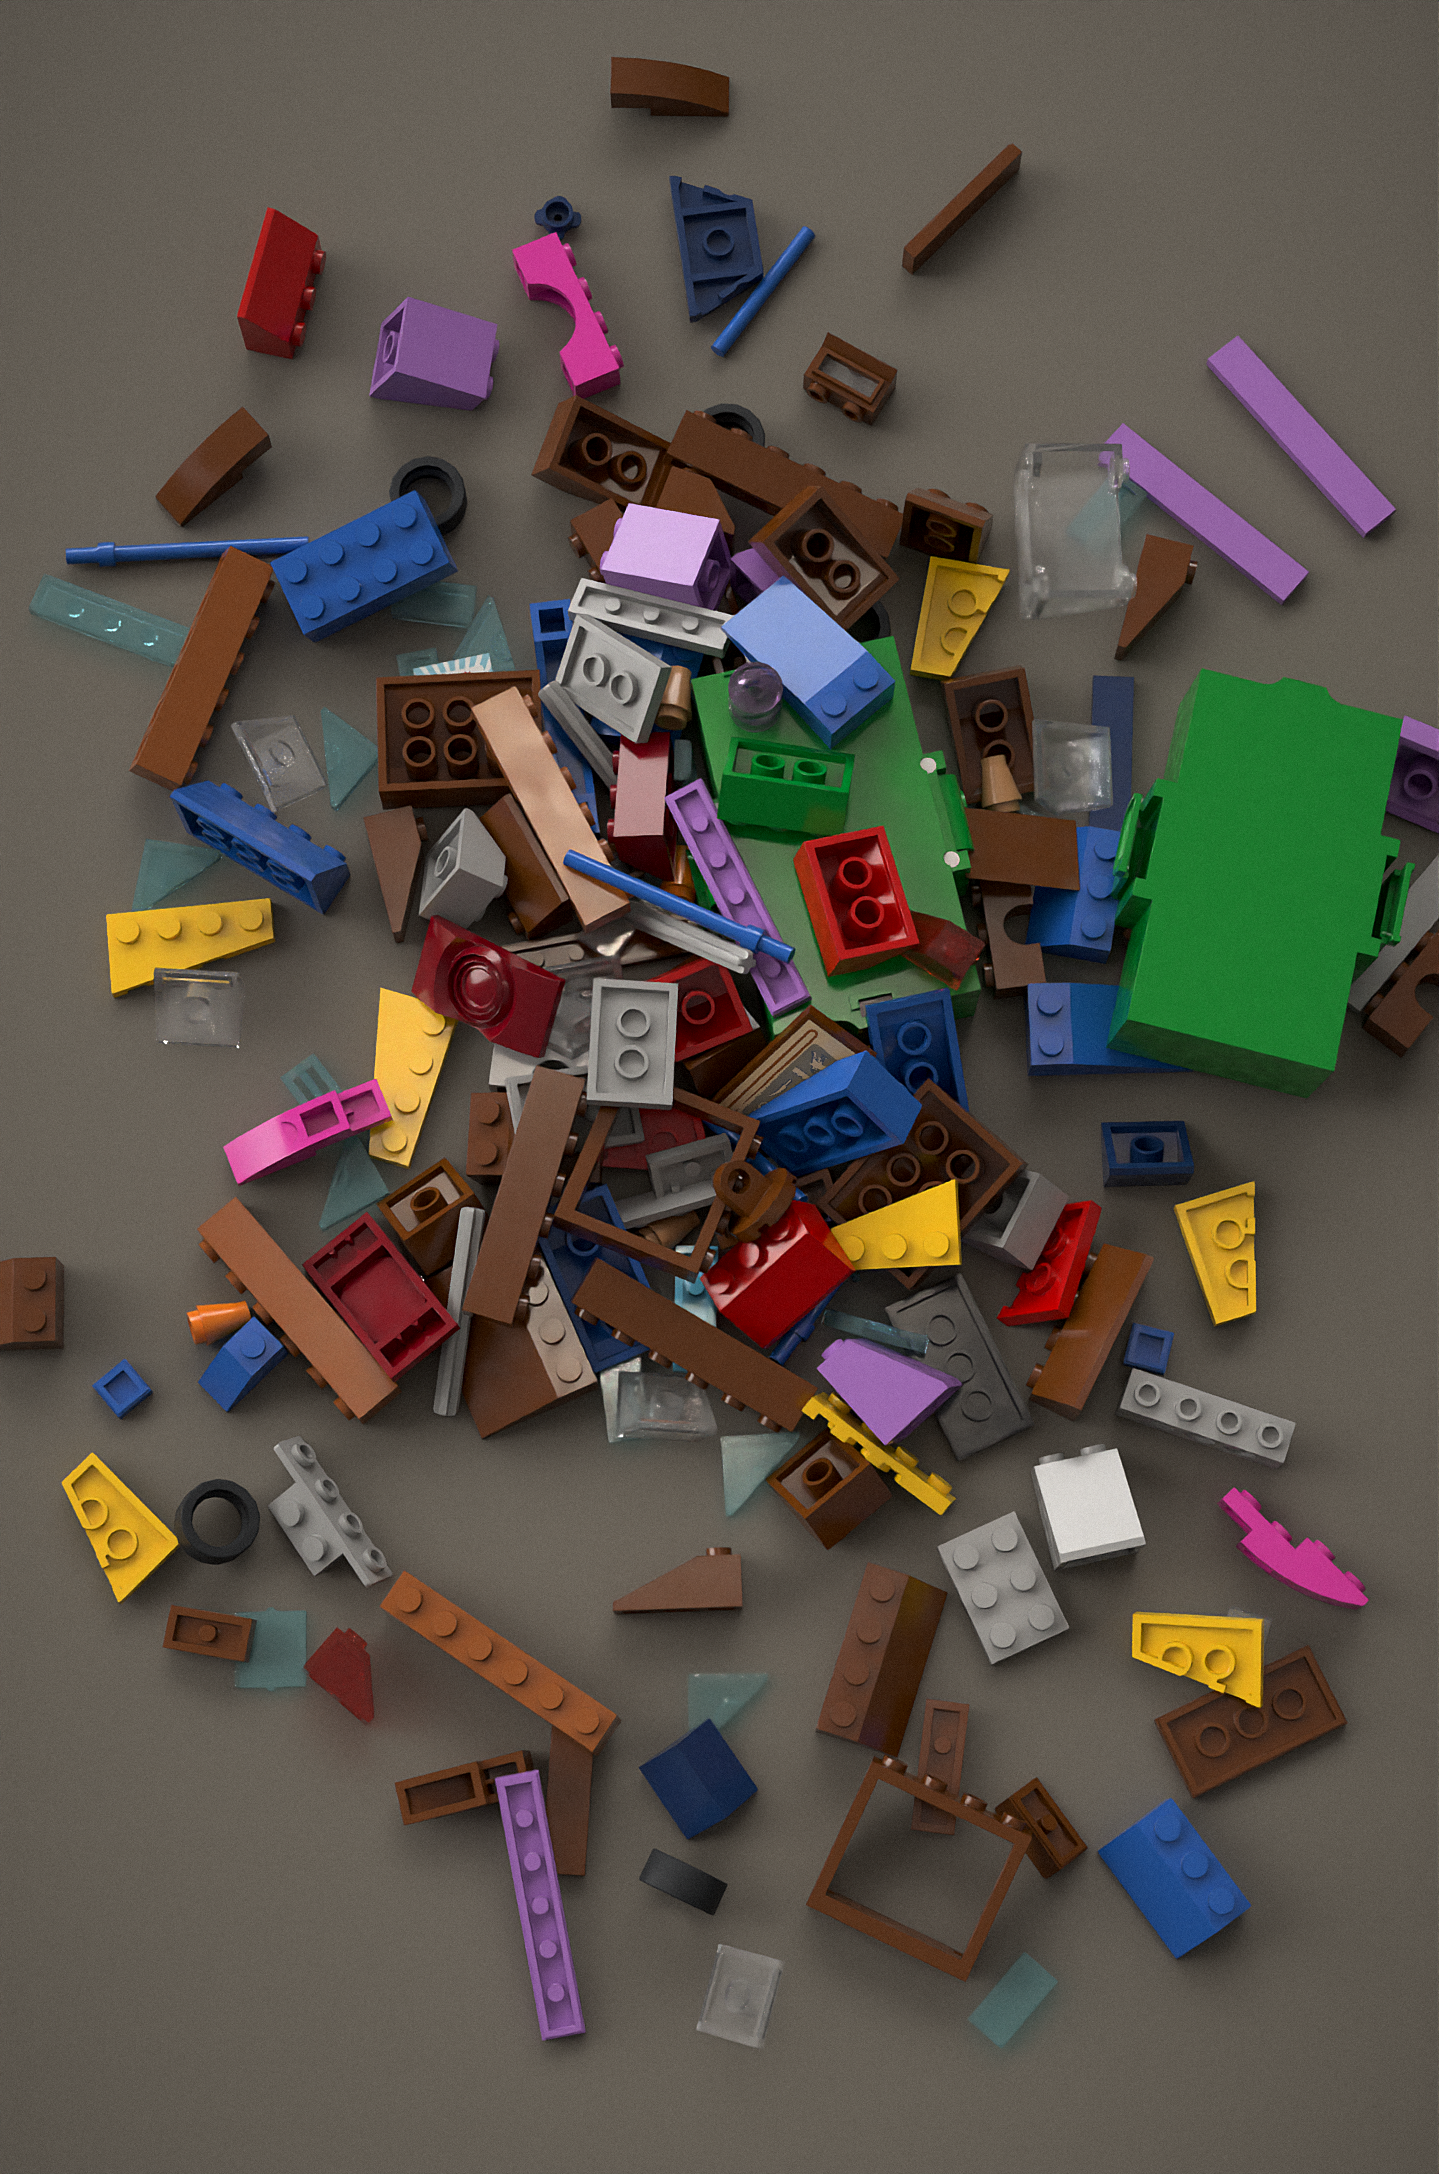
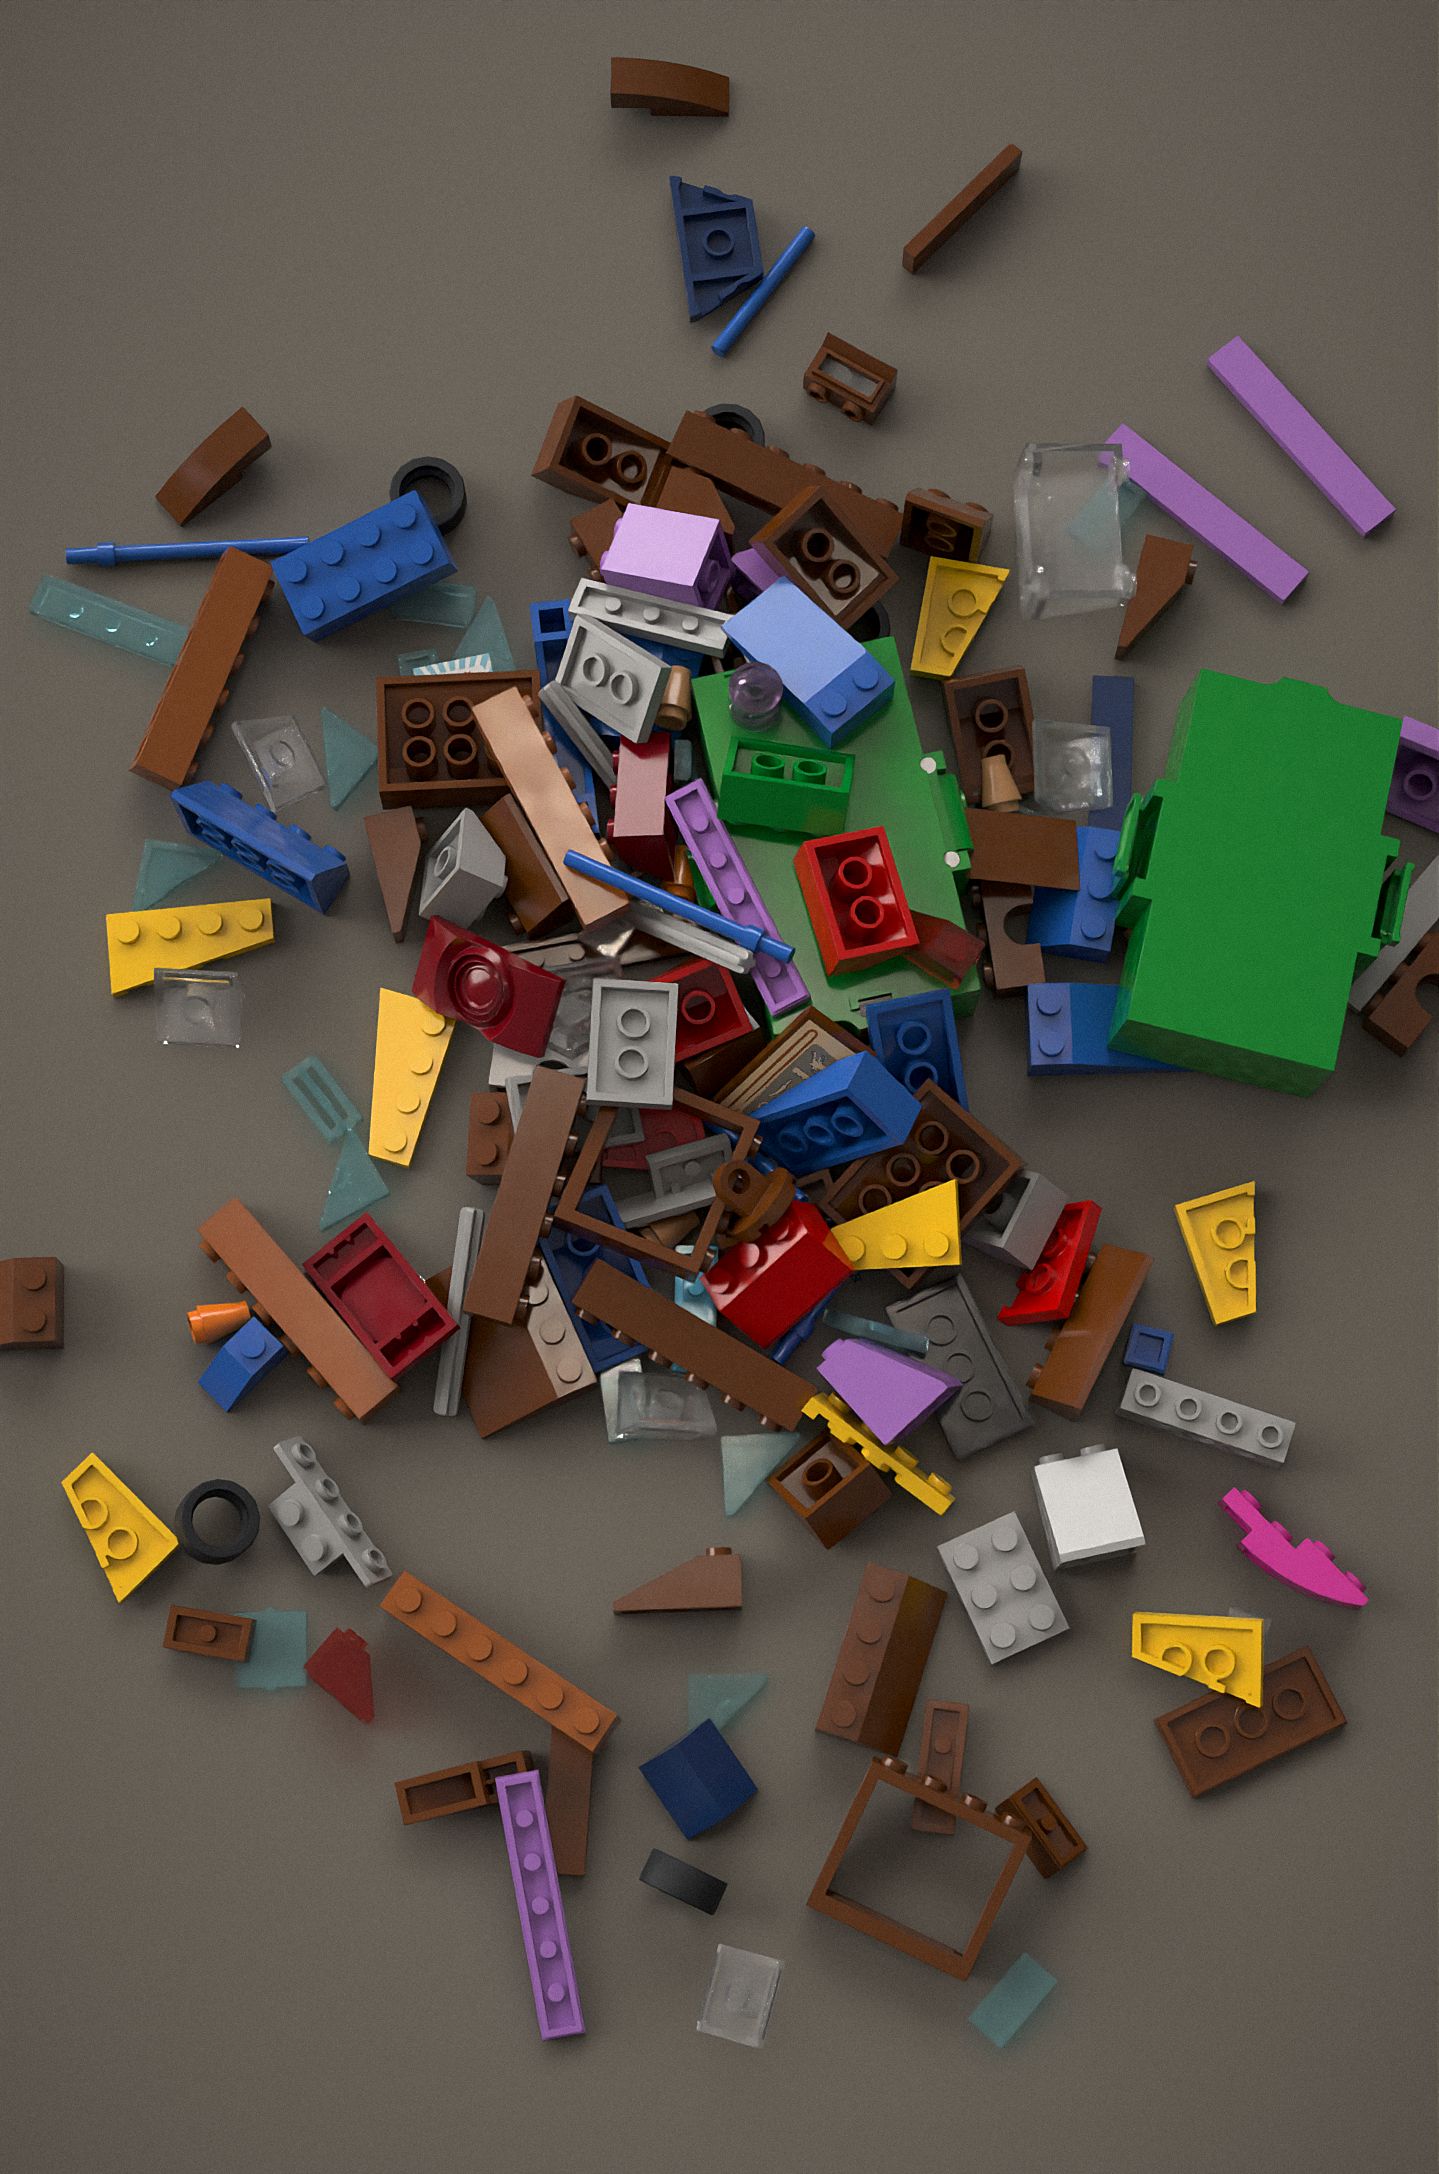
blue tile [92,1359,153,1419] -> none
dark pink slope [223,1079,393,1186] -> none
red slope [237,207,326,359] -> none
medium lavender slope [369,297,499,411] -> none
reddish brown slope [376,1157,490,1276] -> none
dark pink arch [512,232,624,399] -> none
dark blue plate [534,196,582,241] -> none
blue slope [1097,1798,1251,1959] -> none
dark blue slope [1101,1121,1194,1187] -> none

